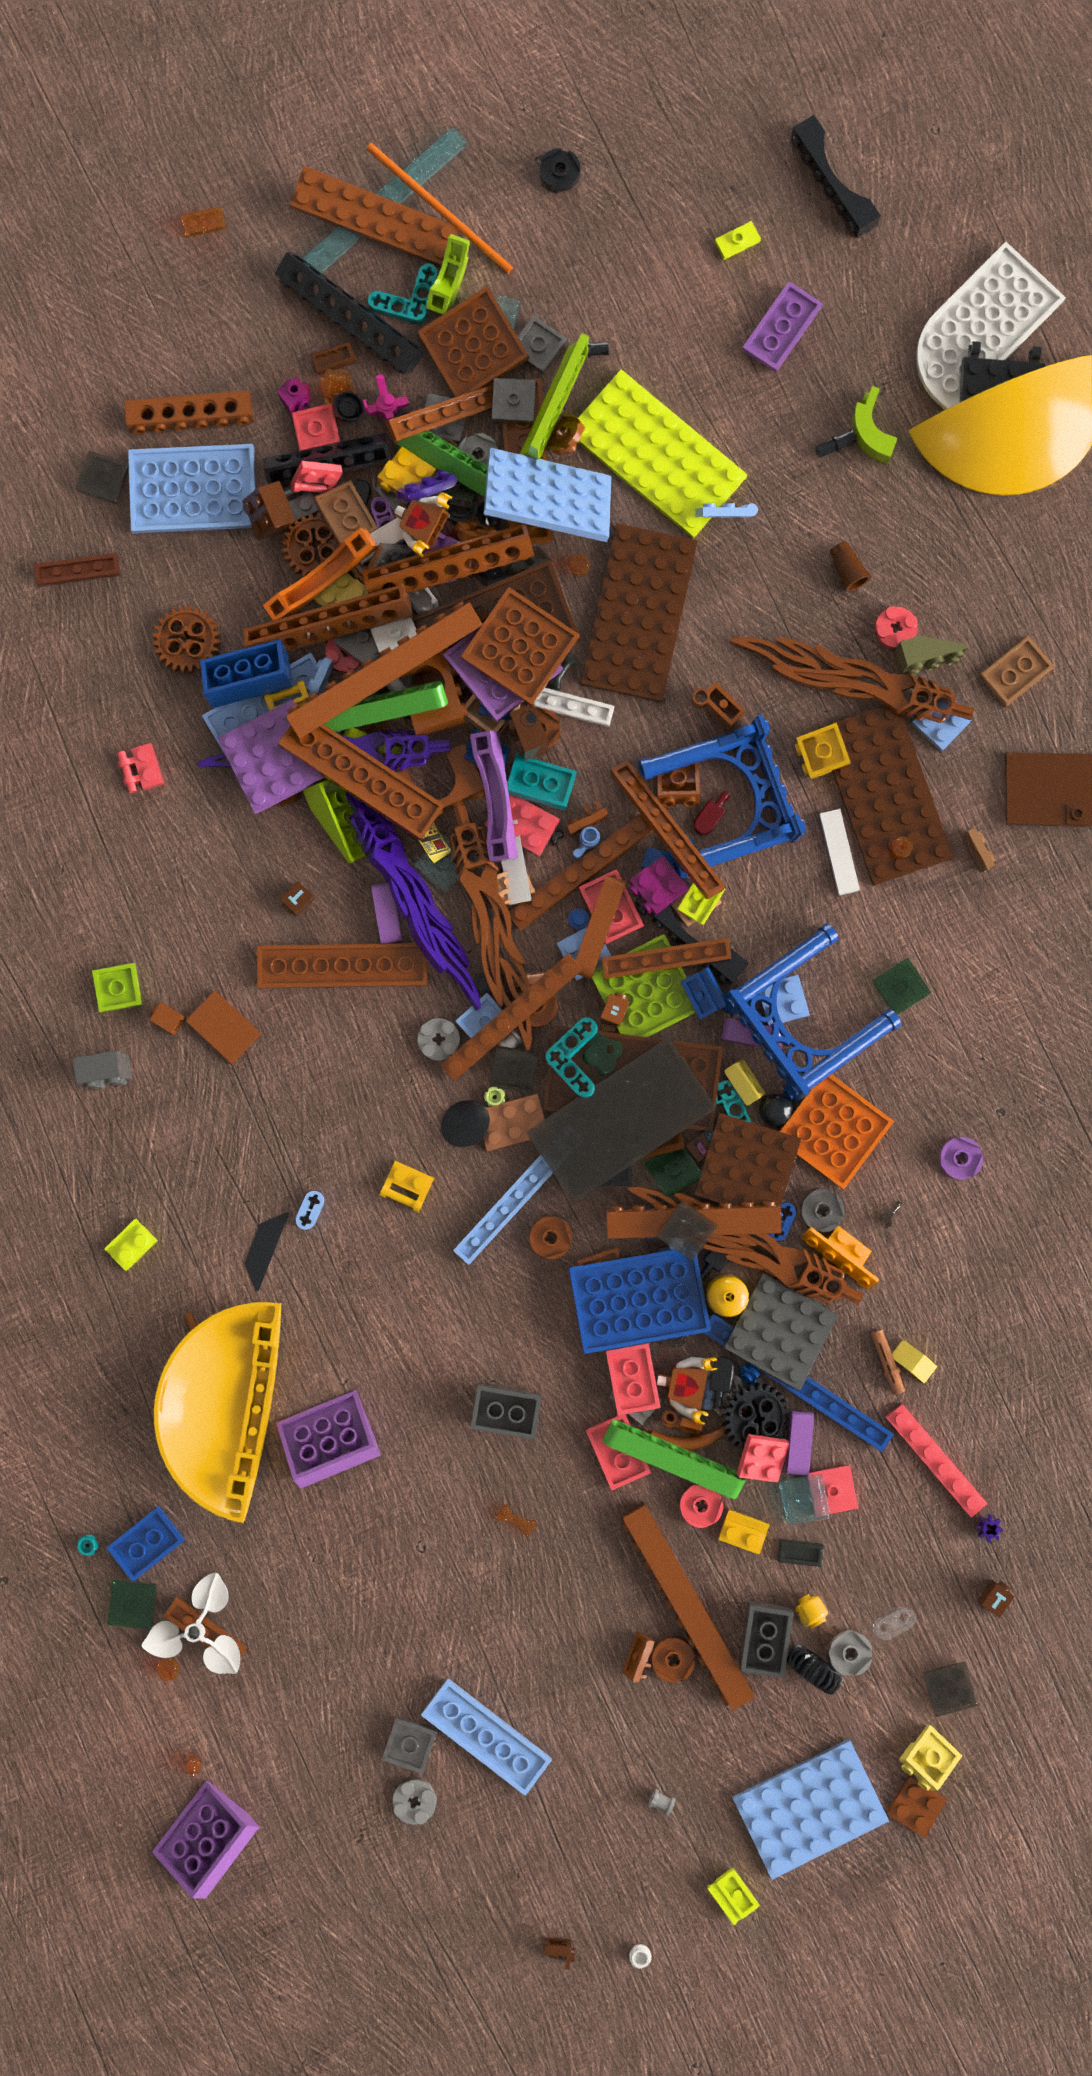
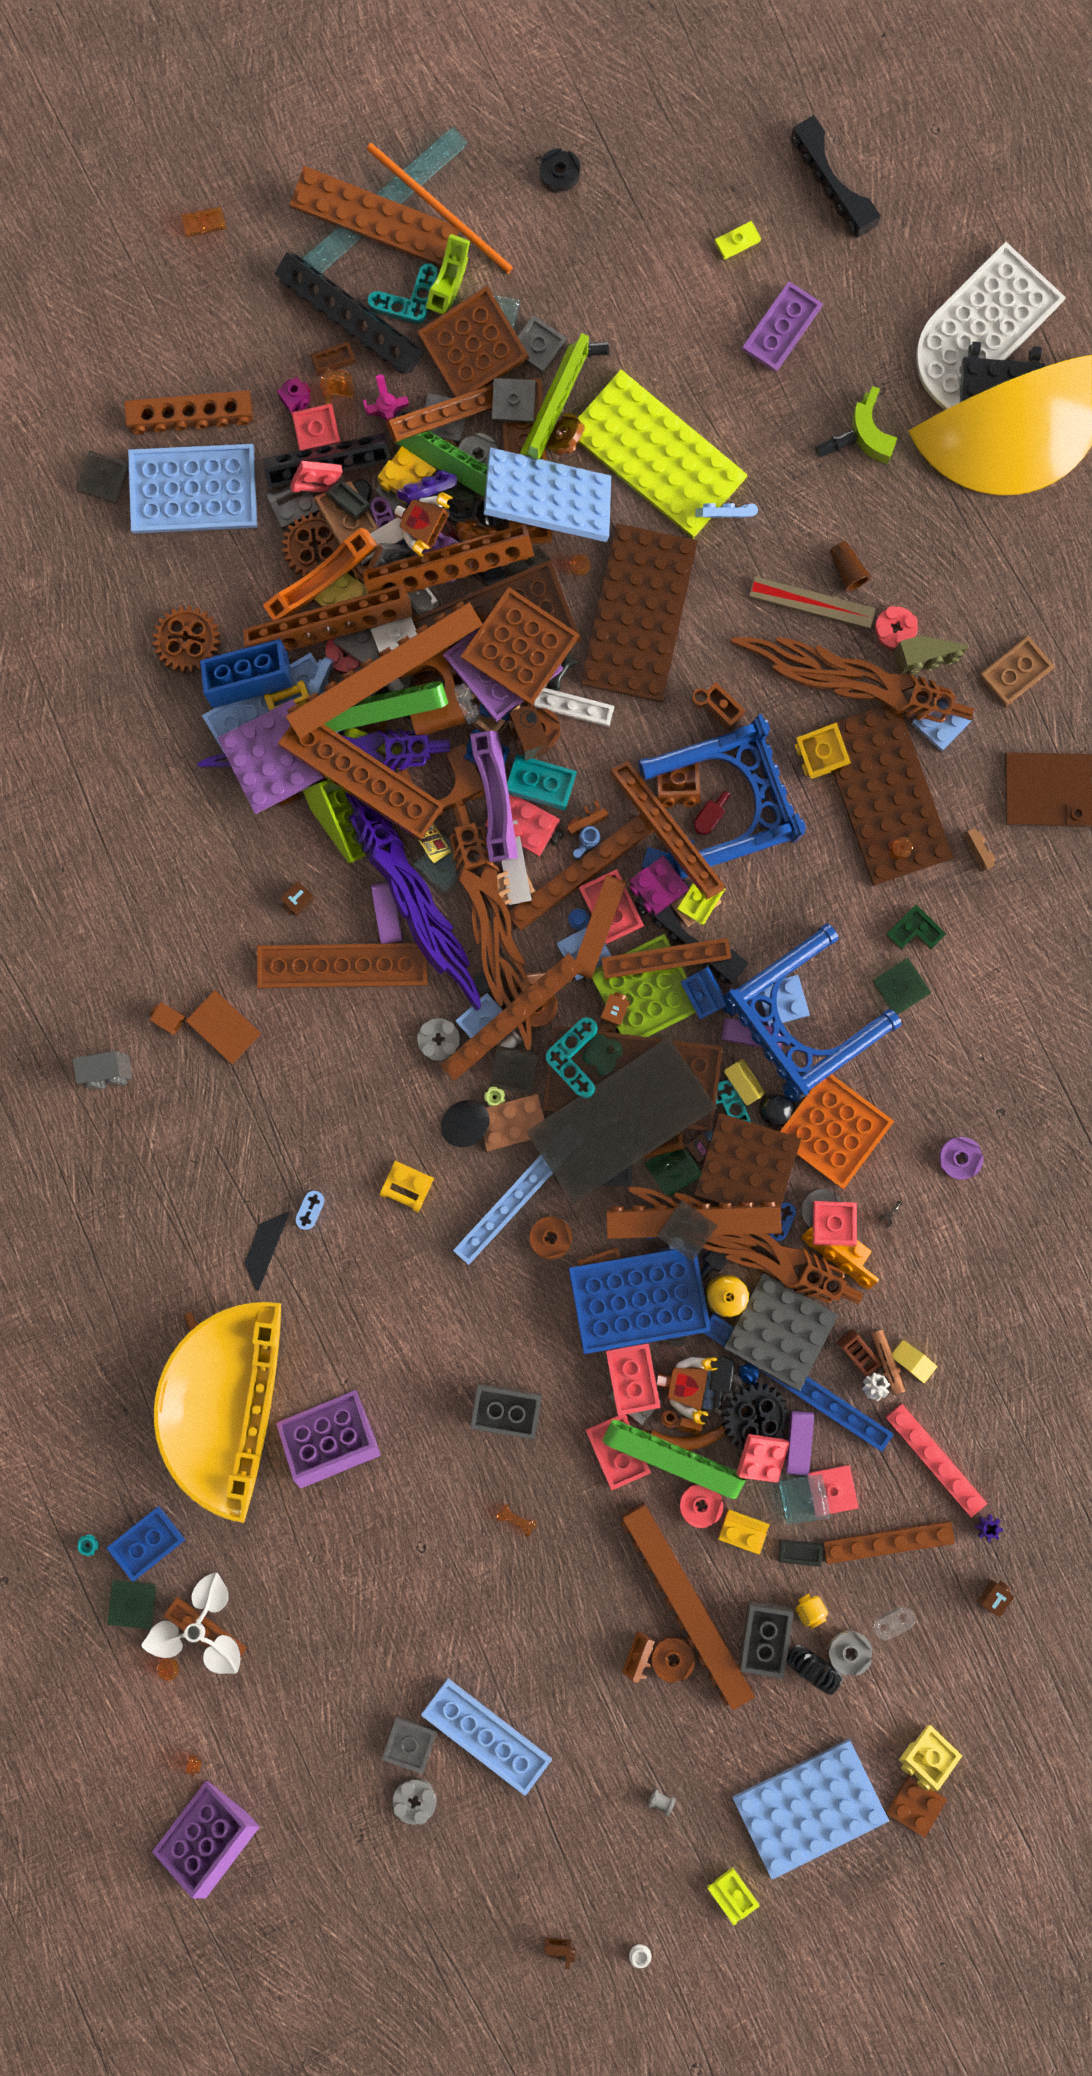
copper plate [34,553,121,587] -> none
lime plate [92,963,142,1013] -> none
neon yellow plate [104,1219,158,1271] -> none
coral plate [117,743,164,793] -> none
reddish brown brick [242,481,296,540] -> none
black hair [332,391,364,424] -> none
white tile [819,809,860,896] -> none
clear smoke plate [923,1661,978,1717] -> none
none -> pearl dark grey tile [326,479,371,521]
none -> clear plate [454,683,481,724]
none -> dark tan tile [749,576,876,630]
none -> coral plate [813,1201,857,1246]
none -> dark orange plate [822,1521,955,1564]
none -> copper slope [837,1329,882,1377]
none -> white gear [862,1373,890,1401]
none -> dark green plate [886,905,946,950]

